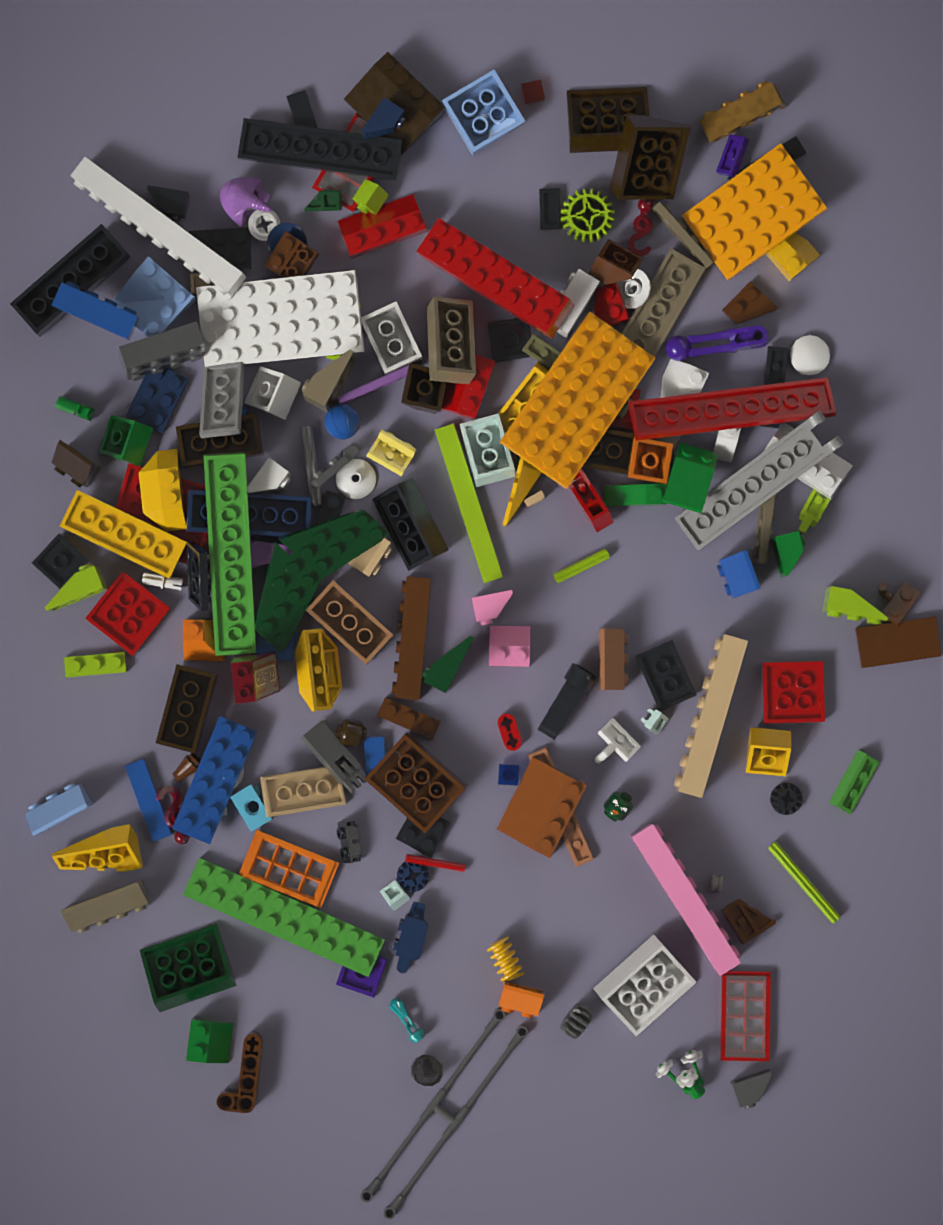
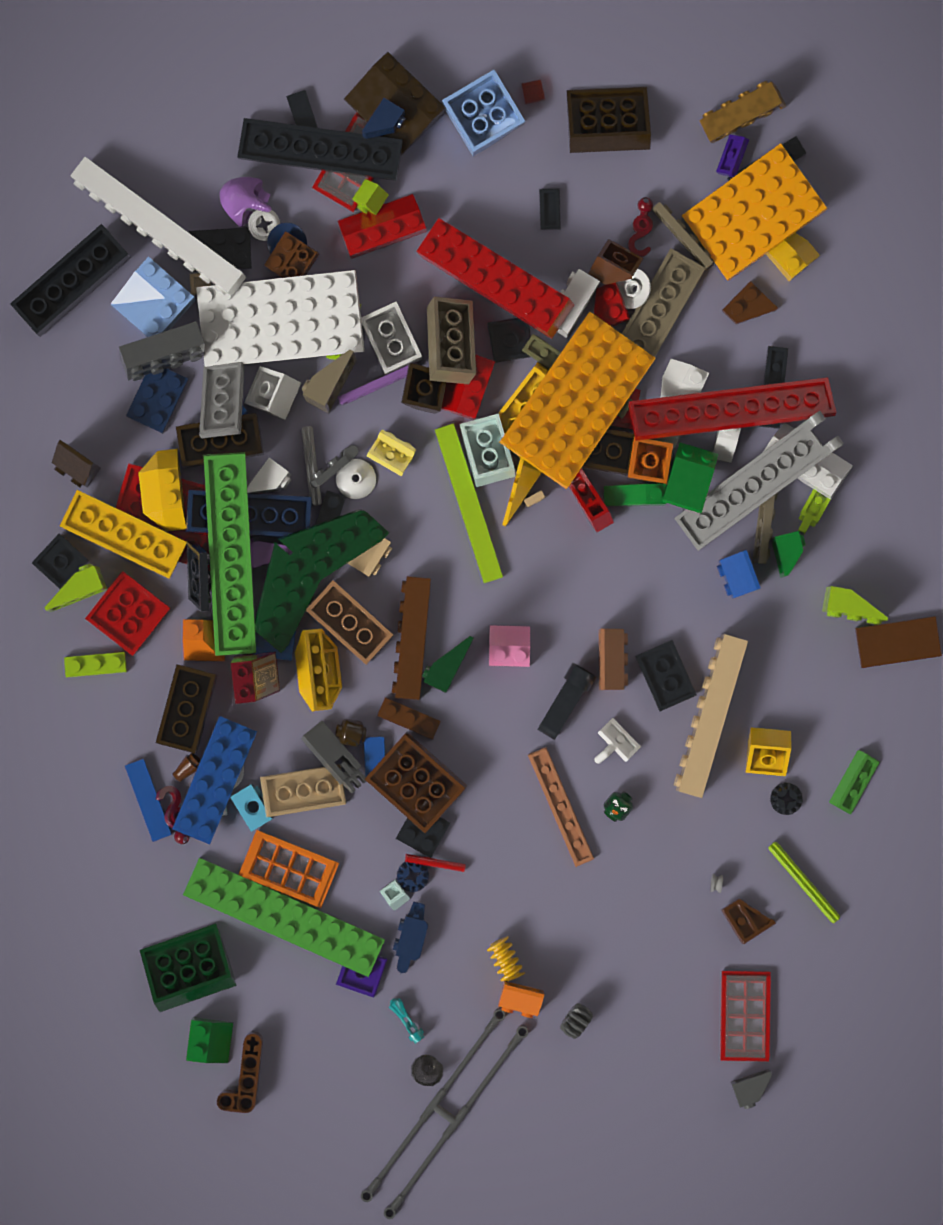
light blue slope [25,783,93,836] -> none
blue brick [52,281,139,341] -> none
yellow wedge [52,824,143,872] -> none
green bar [55,396,95,421] -> none
dark tan slope [61,880,150,934] -> none
green slope [98,415,153,466] -> none
white axle [142,572,183,591] -> none
black slope [147,185,190,221] -> none
dark green tile [304,189,342,212] -> none
blue piece [325,404,360,440] -> none
black hinge [337,821,362,863] -> none
black slope [372,478,449,571] -> none
bright pink slope [472,590,513,626] -> none
red beam [497,713,522,751] -> none
dark orange slope [497,757,587,858] -> none
clear blue plate [498,764,519,786] -> none
lime axle [553,549,610,583] -> none
lime gear [561,188,615,243] -> none
white slope [593,934,696,1036] -> none
dark brown slope [610,115,691,200] -> none
bright pink brick [630,822,741,976] -> none
light aqua tile [641,709,669,735] -> none
white plant [655,1050,705,1099] -> none
dark purple piece [666,325,769,361] -> none
red plate [762,661,825,723] -> none
white dish [790,335,830,375] -> none
reddish brown plate [878,582,921,627] -> none

